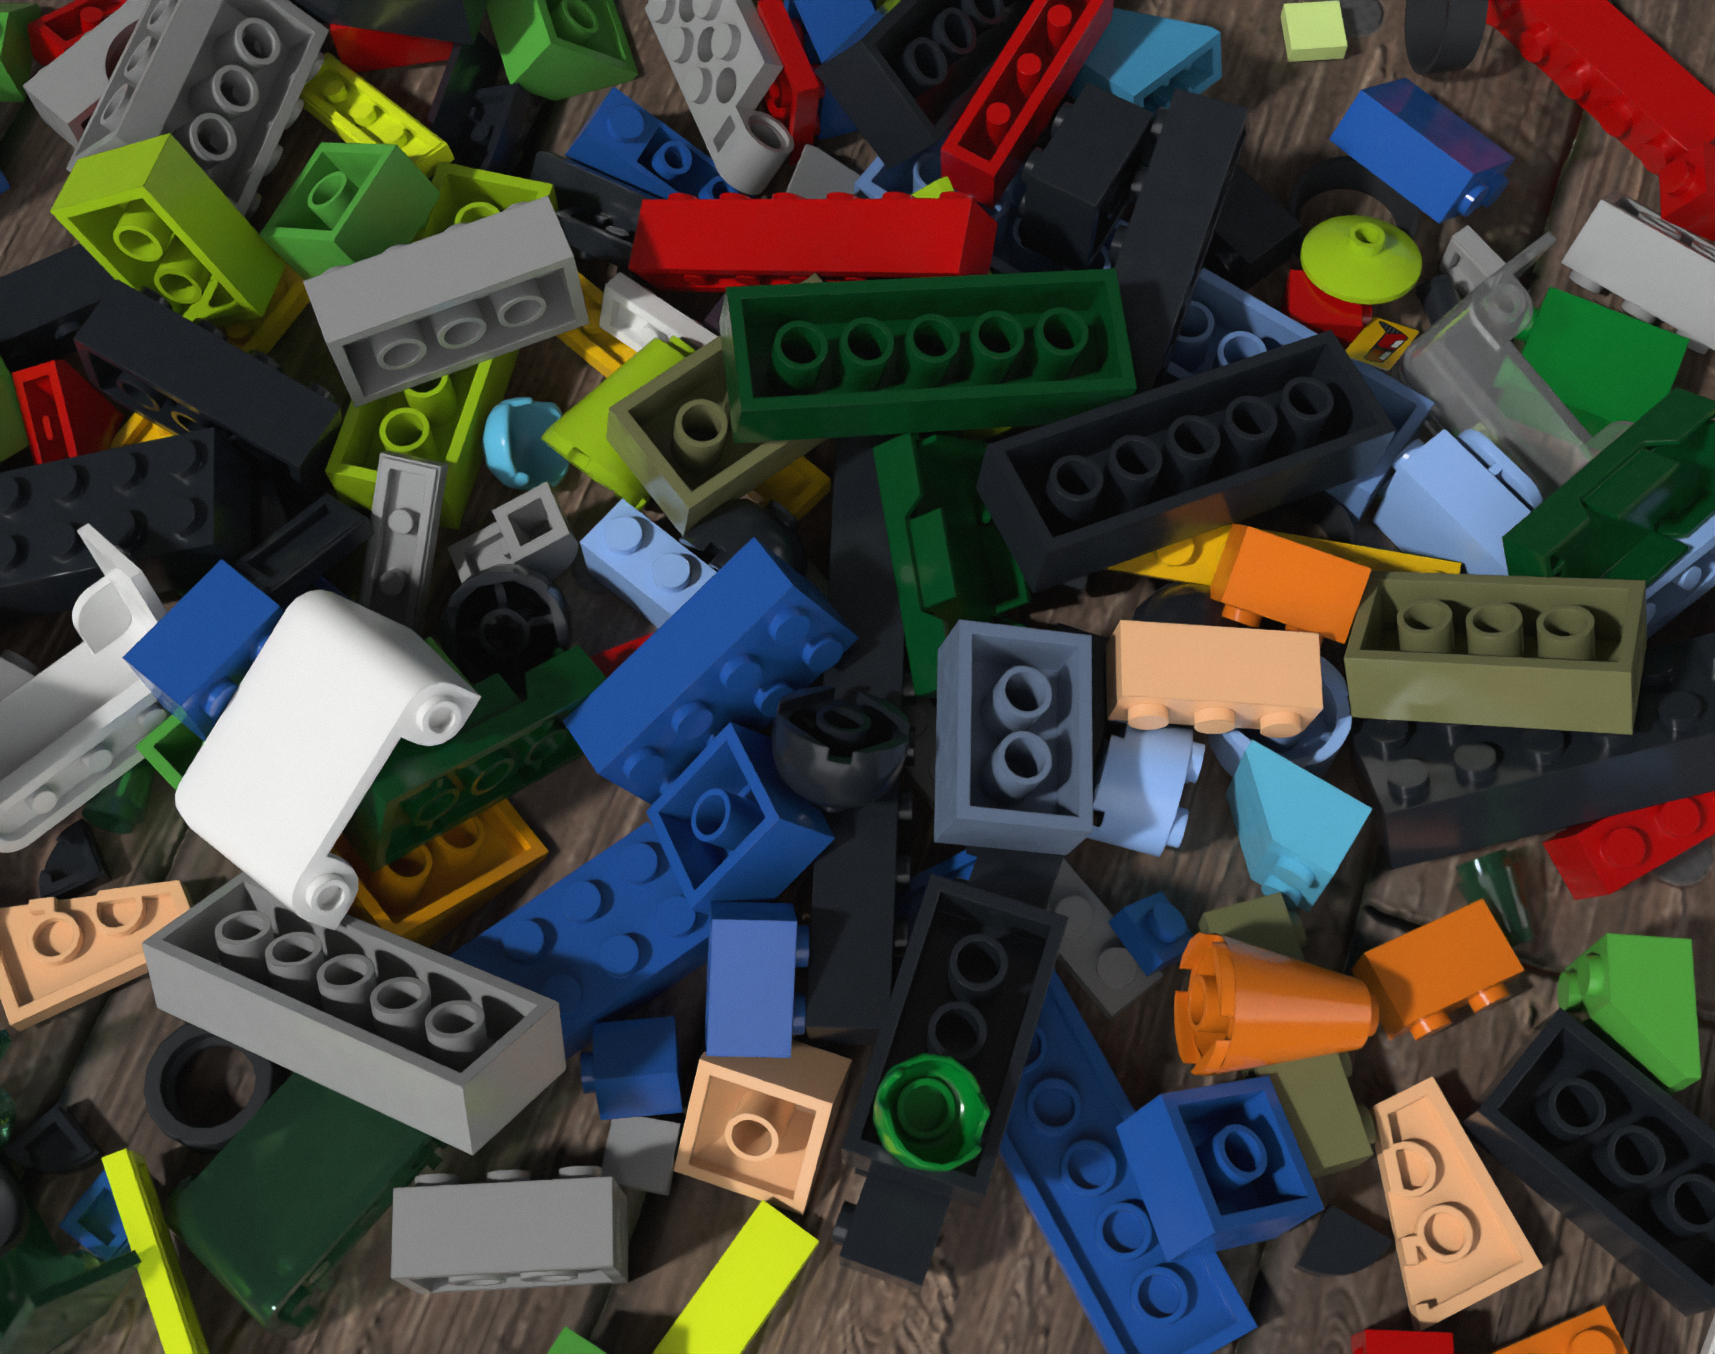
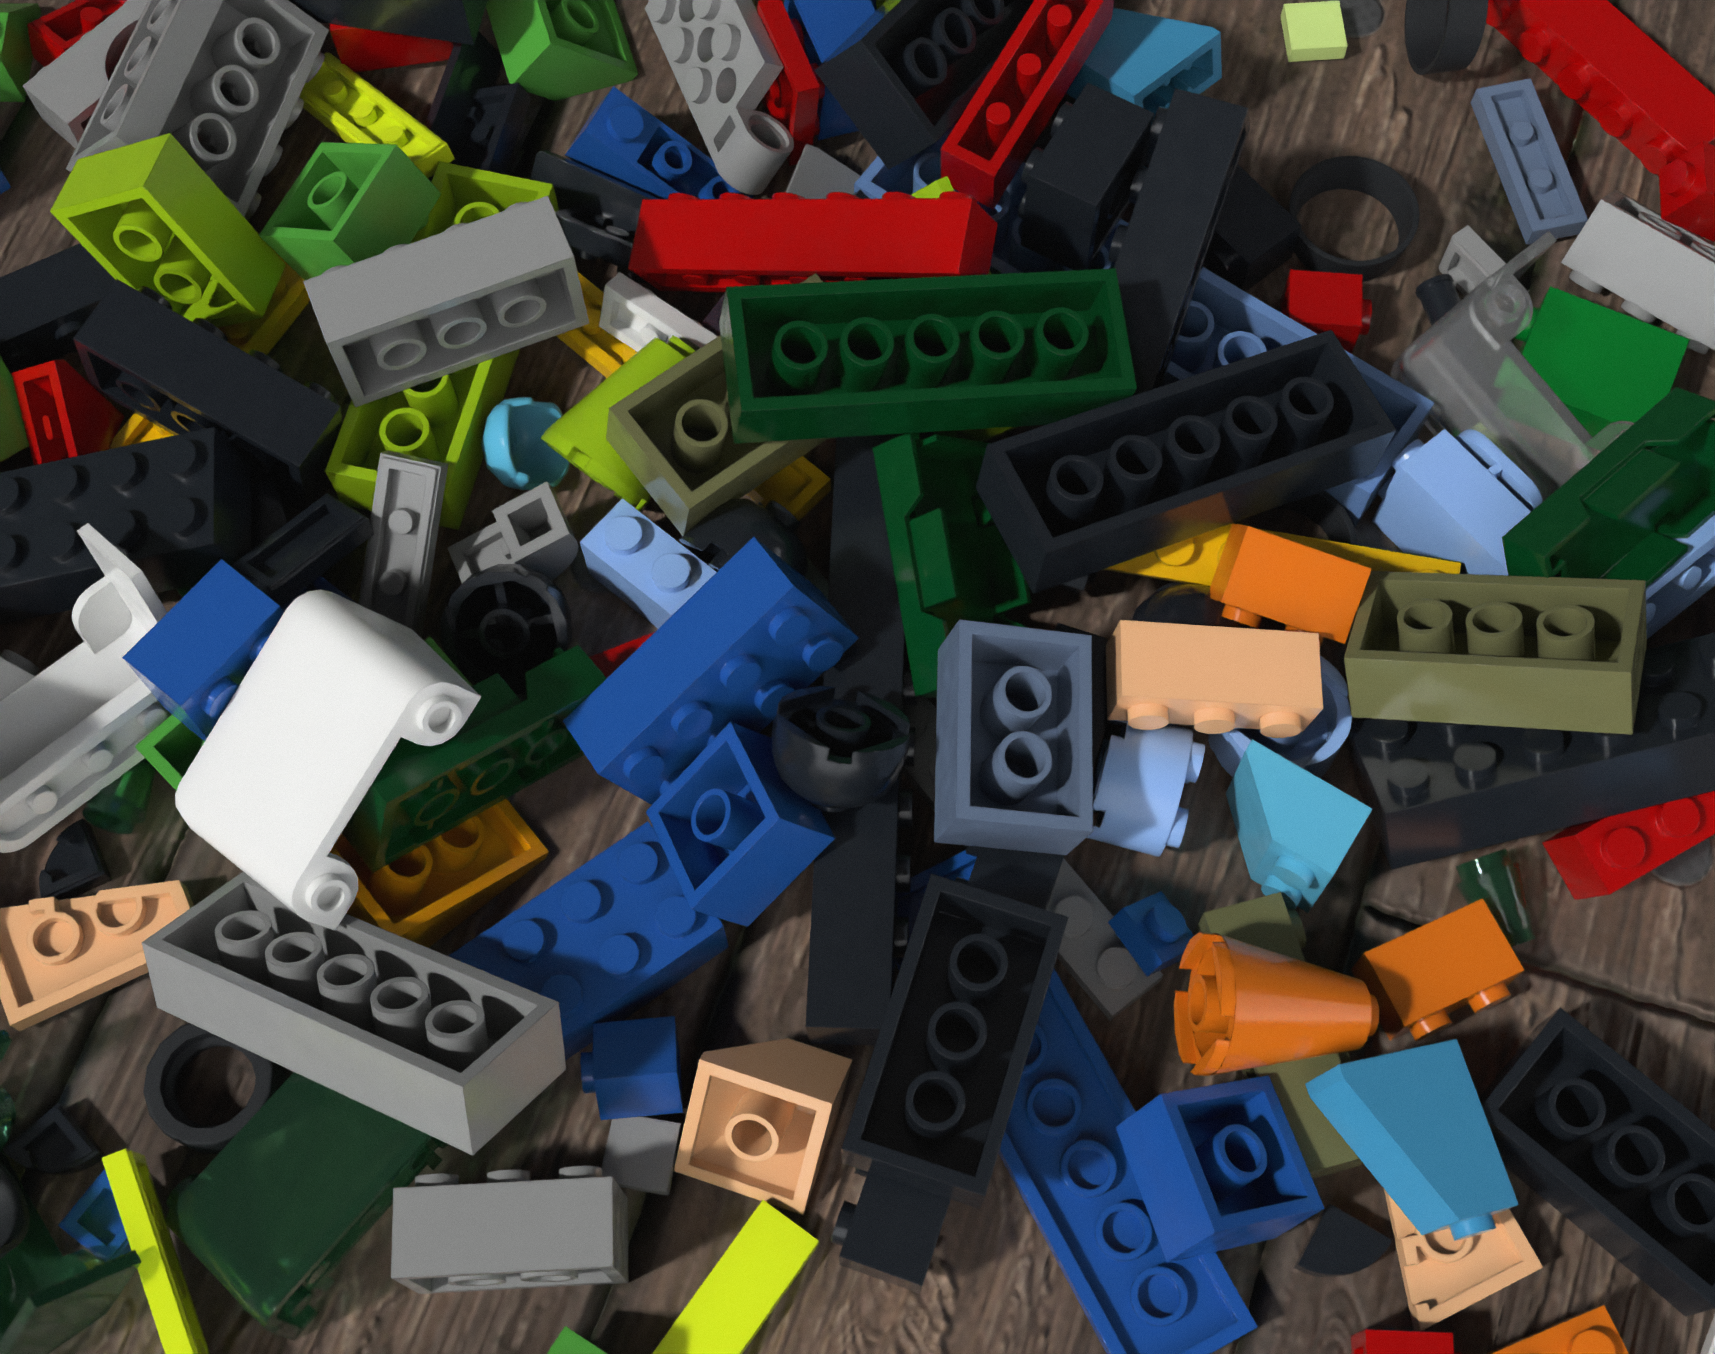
blue brick [705,901,809,1058] -> none
green hair [873,1053,990,1172] -> none
lime dish [1300,215,1422,305] -> none
blue brick [1329,78,1515,224] -> none
yellow sticker [1345,317,1419,370] -> none
bright green slope [1557,933,1702,1096] -> none
none -> dark azure slope [1305,1039,1519,1241]
none -> sand blue plate [1470,78,1588,245]

